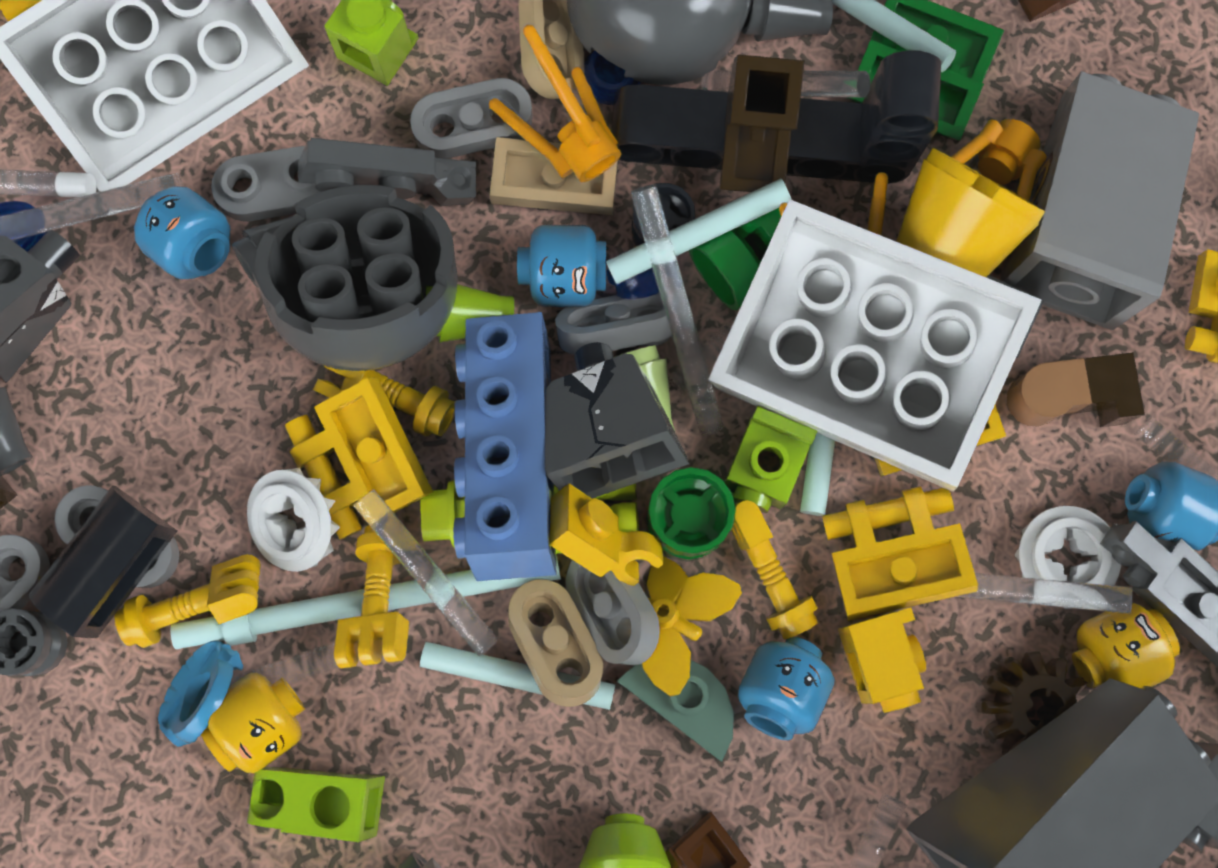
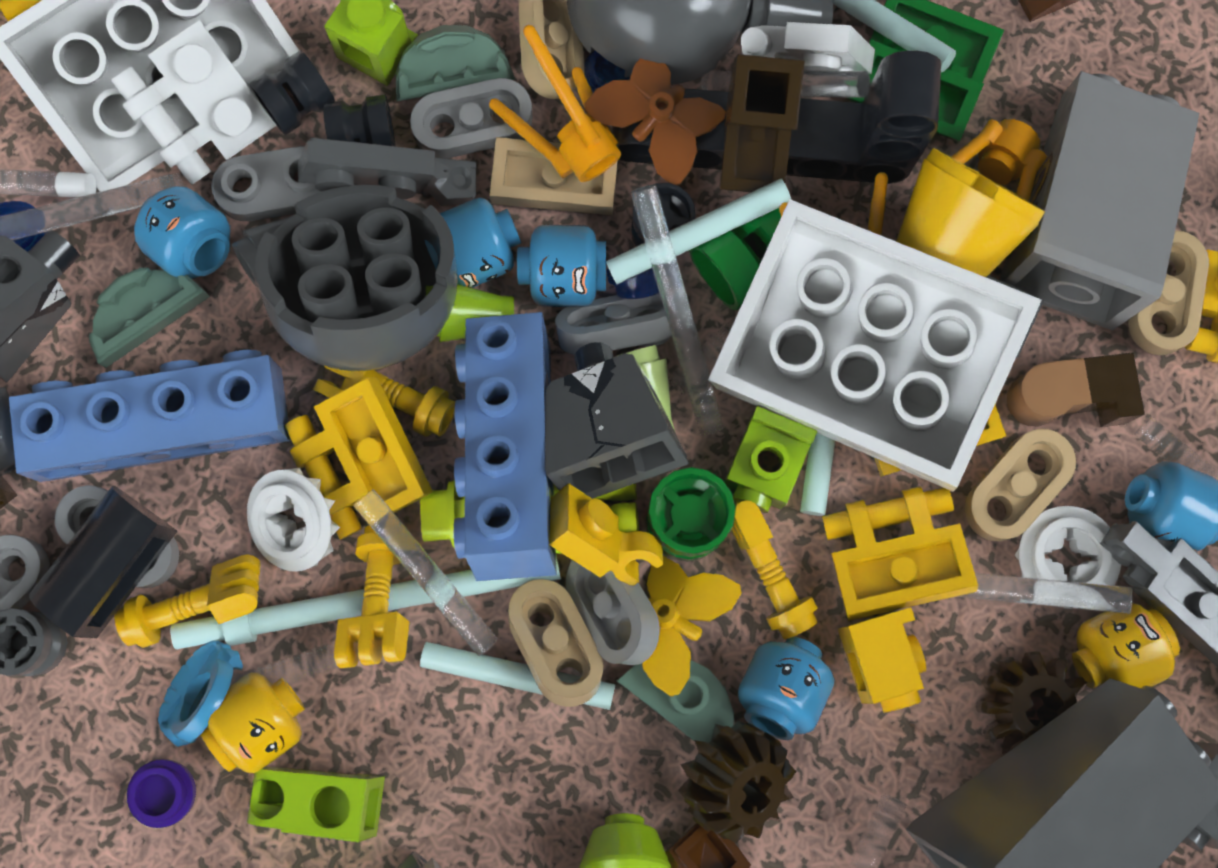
none -> medium blue brick [9,350,291,482]
none -> sand green plate [89,267,210,368]
none -> white plate [111,20,276,185]
none -> dark purple plate [127,759,196,828]
none -> black wheel [249,50,335,136]
none -> black wheel [323,94,396,147]
none -> sand green plate [396,25,515,101]
none -> dark azure head [425,198,522,288]
none -> dark orange piece [585,58,726,185]
none -> dark brown gear [678,720,797,843]
none -> white plate [741,22,875,83]
none -> tan plate [965,429,1076,541]
none -> tan plate [1128,230,1209,355]

